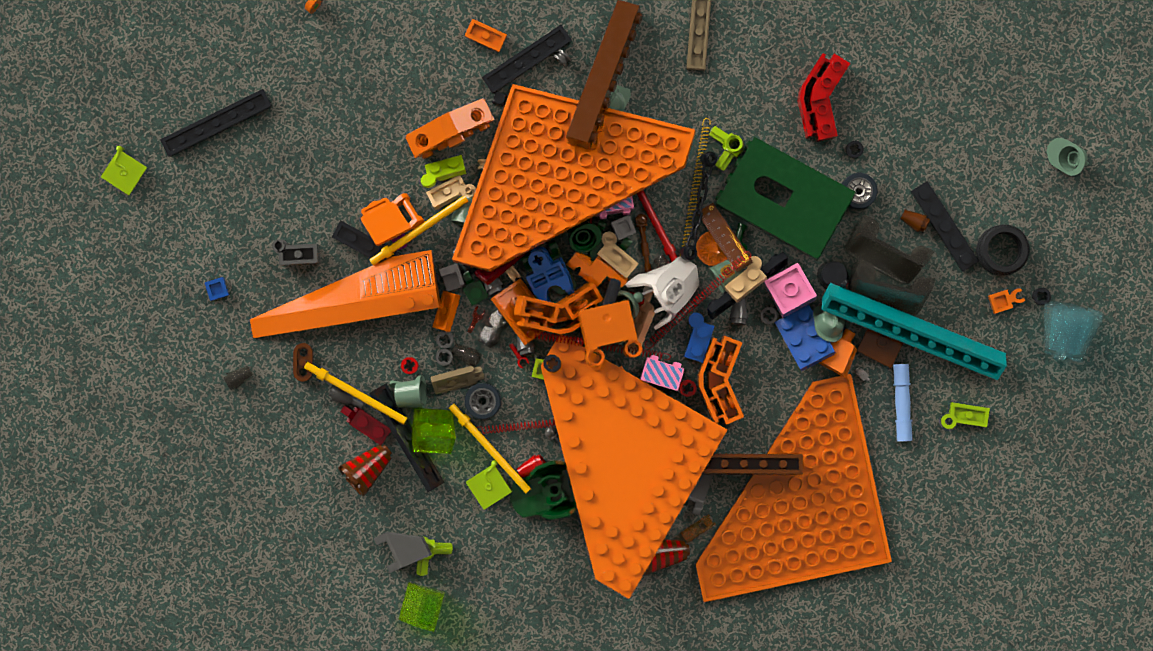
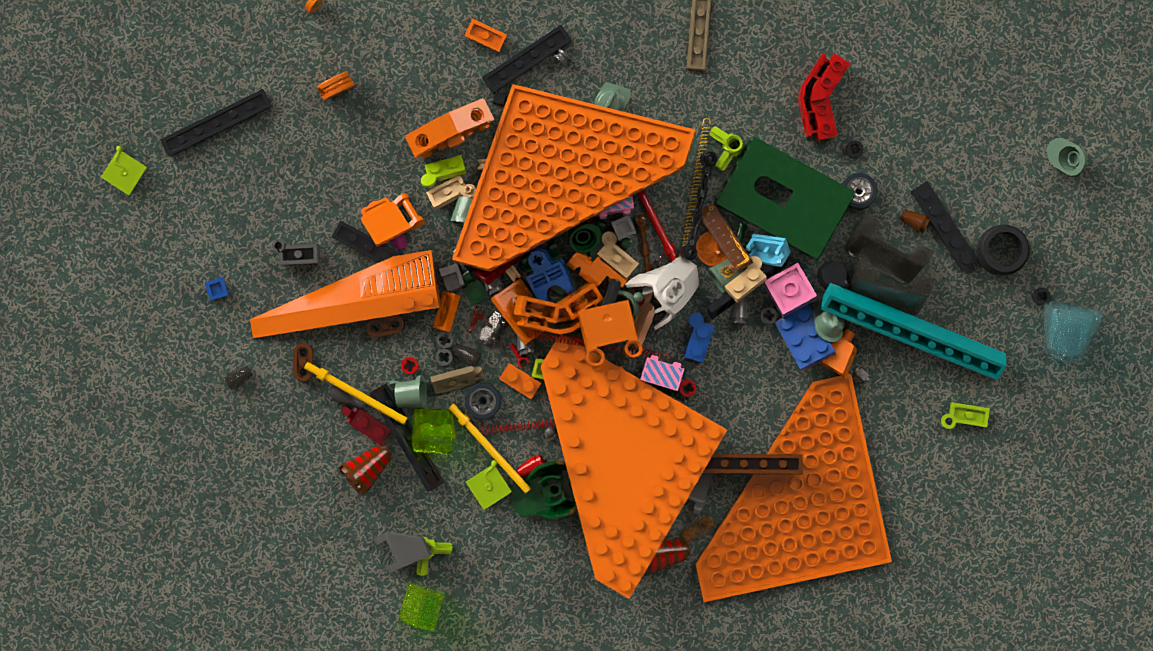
yellow bar [370,195,469,265] -> none
black bush [543,355,561,372] -> none
reddish brown brick [566,0,643,149] -> none
red piece [645,251,751,349] -> none
orange brick [697,336,744,425] -> none
reddish brown plate [857,328,903,368] -> none
light blue piece [893,364,912,441] -> none
orange plate [988,289,1025,314] -> none
none -> orange head [317,71,355,101]
none -> reddish brown plate [366,315,405,337]
none -> orange plate [499,363,541,399]
none -> medium azure hinge [746,234,791,267]

